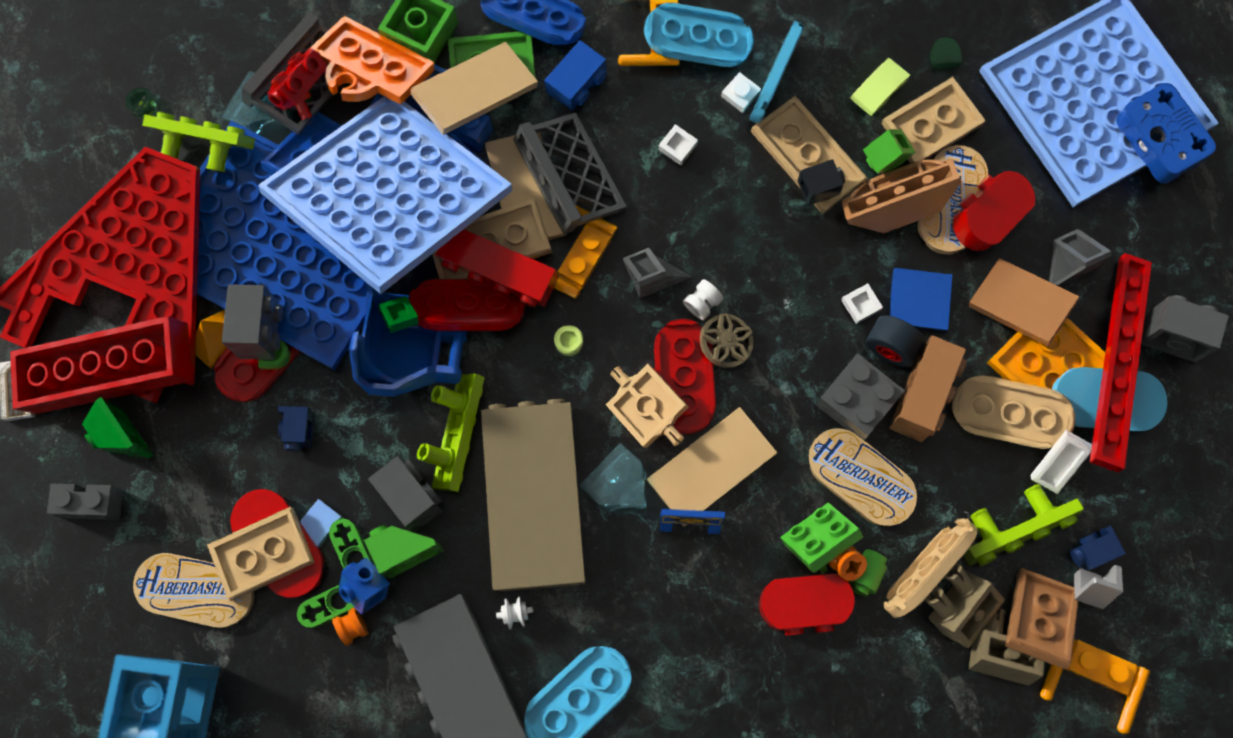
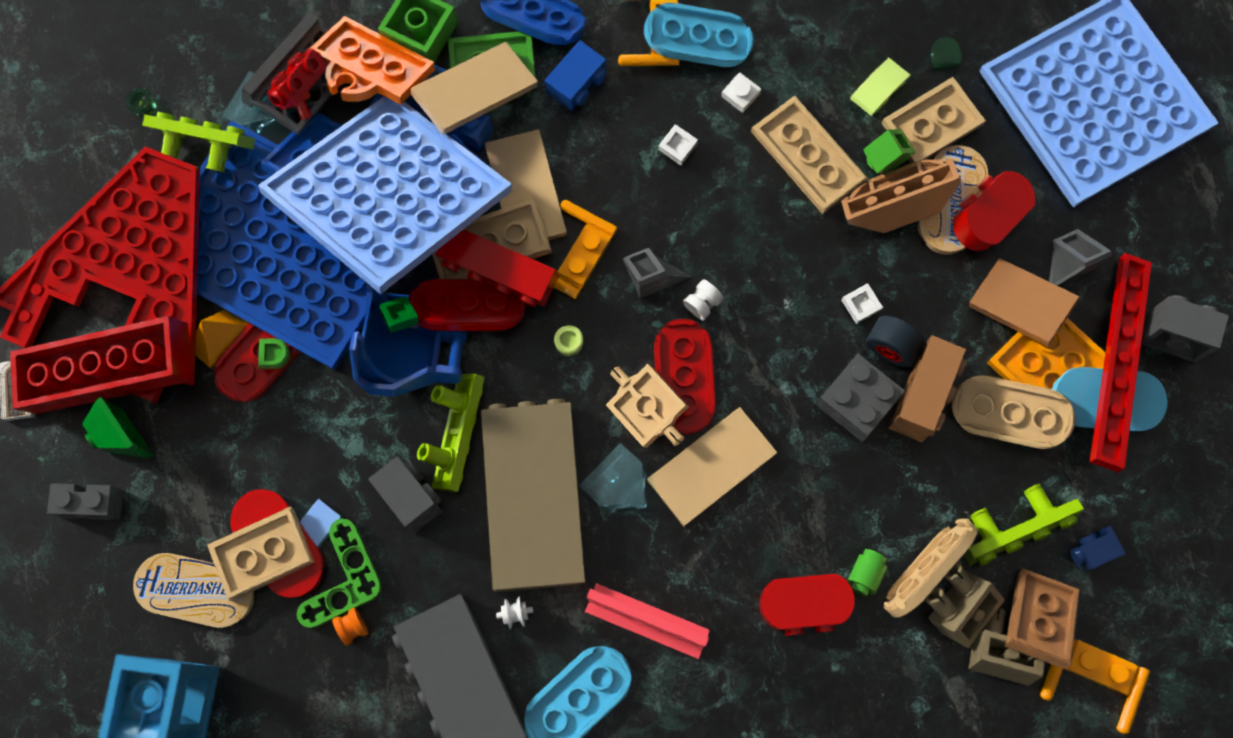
dark grey brick [222,284,283,360] -> none
dark blue brick [278,406,315,452] -> none
blue brick [338,557,390,615] -> none
bright green slope [364,525,444,579] -> none
dark grey fence [513,113,627,235] -> none
blue flag [660,509,725,534] -> none
dark tan wheel [699,313,753,368] -> none
medium azure tile [749,20,804,124] -> none
bright green plate [780,503,863,574] -> none
black brick [797,159,845,206] -> none
tan tile [808,428,917,526] -> none
orange wheel [828,546,867,581] -> none
blue tile [889,268,952,333] -> none
white tile [1031,430,1092,494] -> none
light grey panel [1074,565,1123,609] -> none
blue axle [1116,83,1216,184] -> none
none -> coral fence [585,583,710,659]

